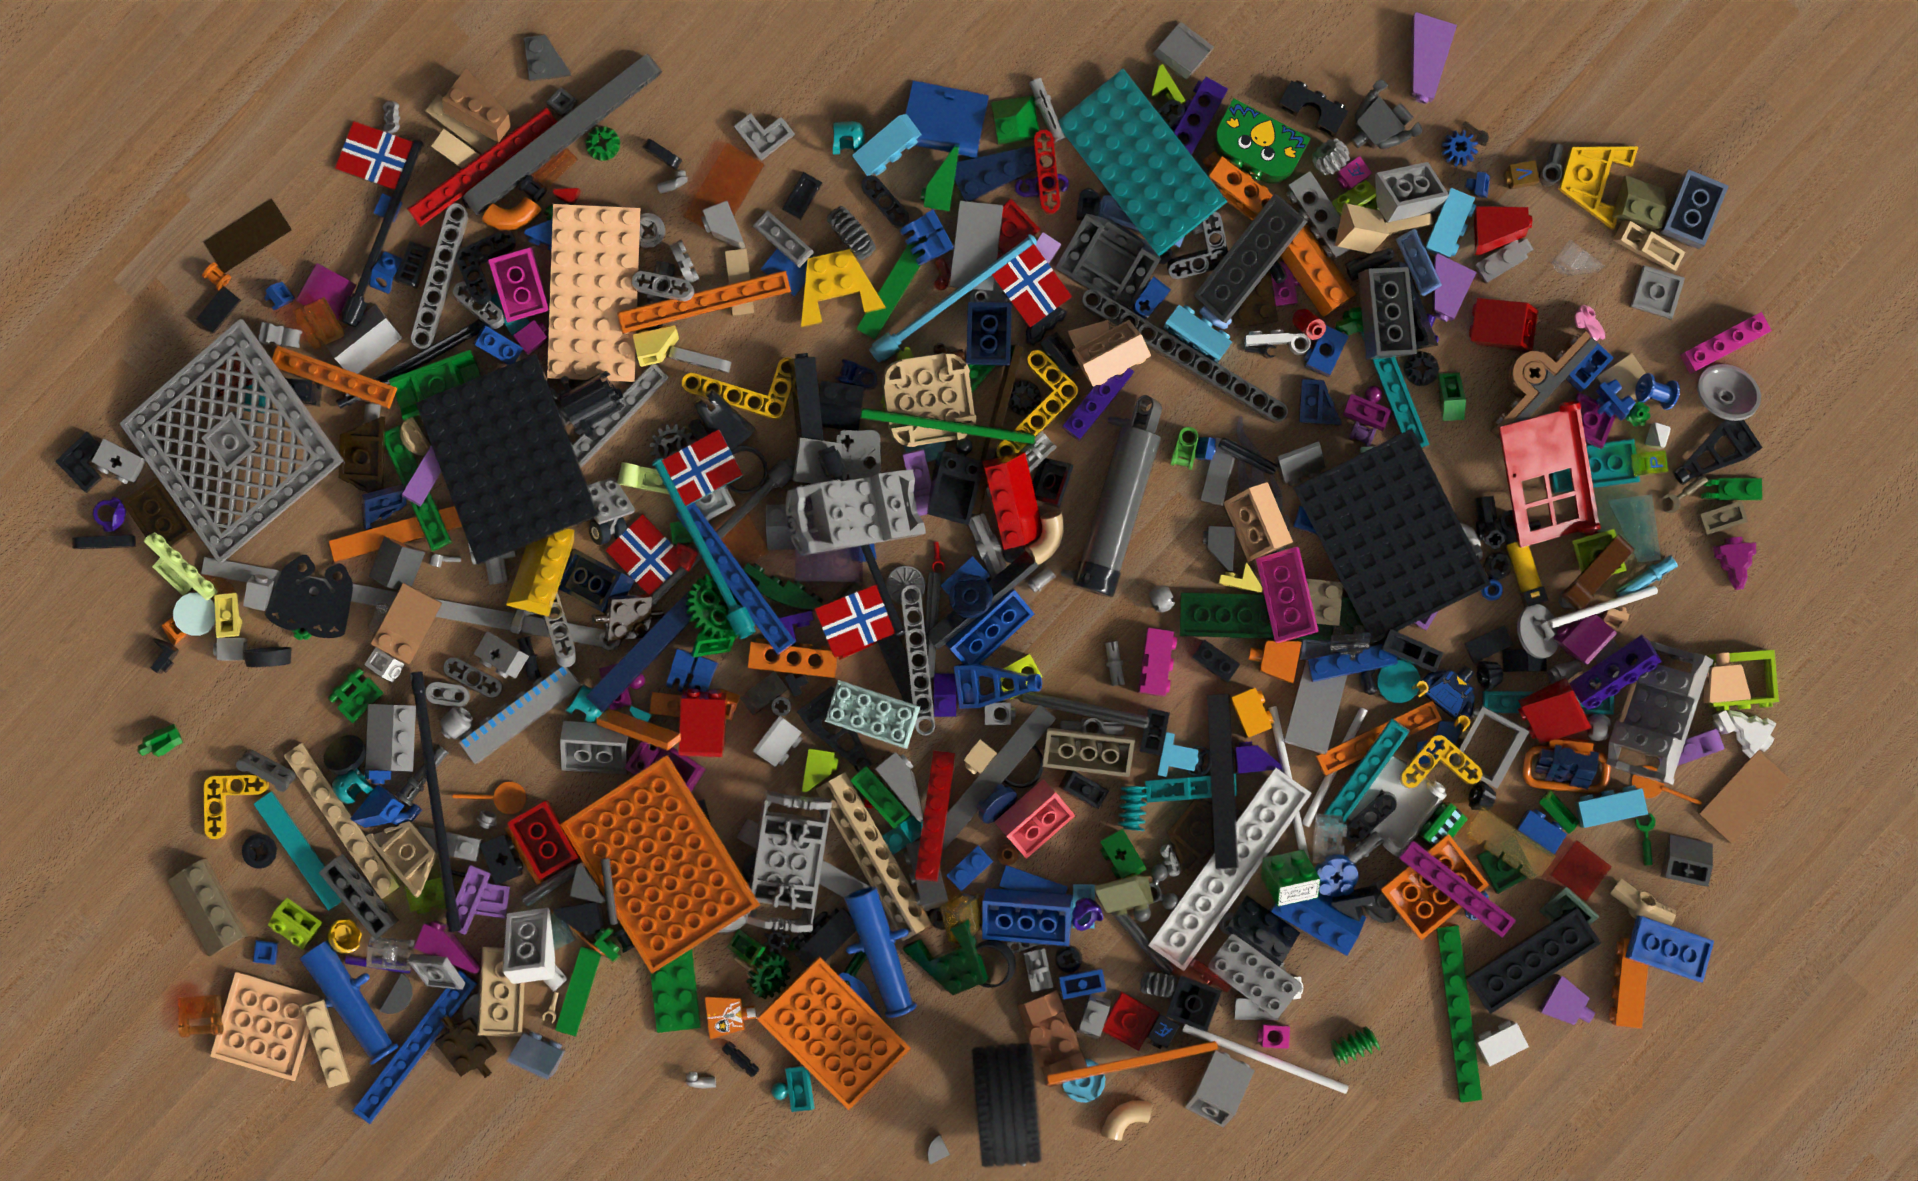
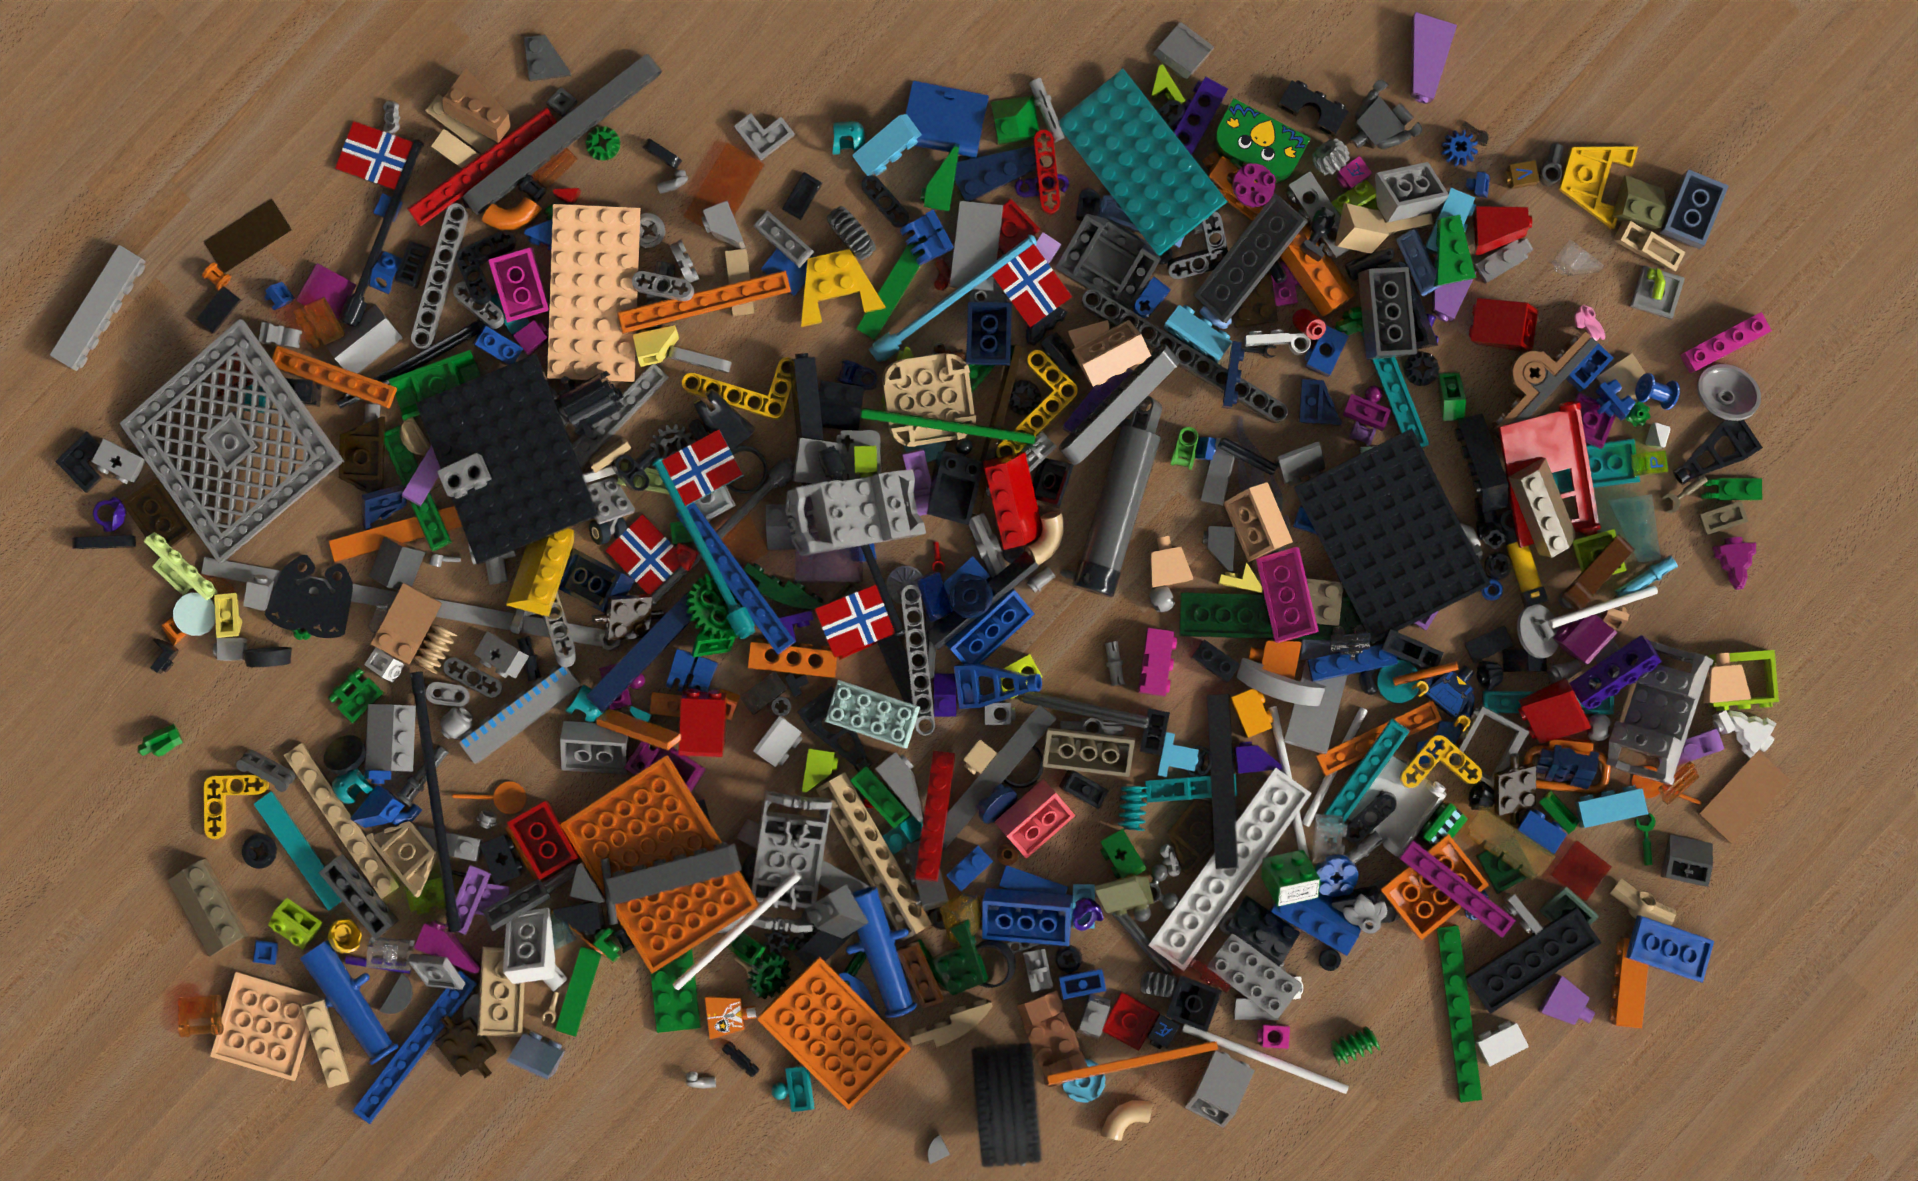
none -> light grey brick [50,245,146,371]
none -> tan piece [414,625,458,674]
none -> light grey brick [437,453,492,498]
none -> dark grey plate [482,878,551,931]
none -> white tile [583,466,616,483]
none -> tan tile [589,437,631,473]
none -> dark grey brick [606,842,742,905]
none -> black beam [612,448,658,492]
none -> white piece [673,871,801,990]
none -> dark grey slope [805,885,869,938]
none -> lime brick [854,446,878,478]
none -> reddish brown plate [897,942,944,1009]
none -> tan slope [910,999,993,1047]
none -> clear blue slope [917,572,952,622]
none -> beam [1059,344,1180,465]
none -> light nougat torso [1150,536,1193,588]
none -> dark blue plate [1222,341,1245,409]
none -> magenta plate [1232,163,1276,207]
none -> light grey slope [1236,658,1326,706]
none -> black piece [1300,207,1335,262]
none -> black tile [1319,949,1341,971]
none -> light grey plate [1343,894,1387,934]
none -> orange bar [1393,661,1459,686]
none -> green wing [1434,215,1476,287]
none -> black wedge [1454,413,1508,513]
none -> dark brown plate [1494,753,1536,825]
none -> light grey plate [1501,893,1543,934]
none -> dark tan slope [1508,458,1576,558]
none -> lime arm [1647,268,1666,300]
none -> clear orange tile [1658,761,1699,805]

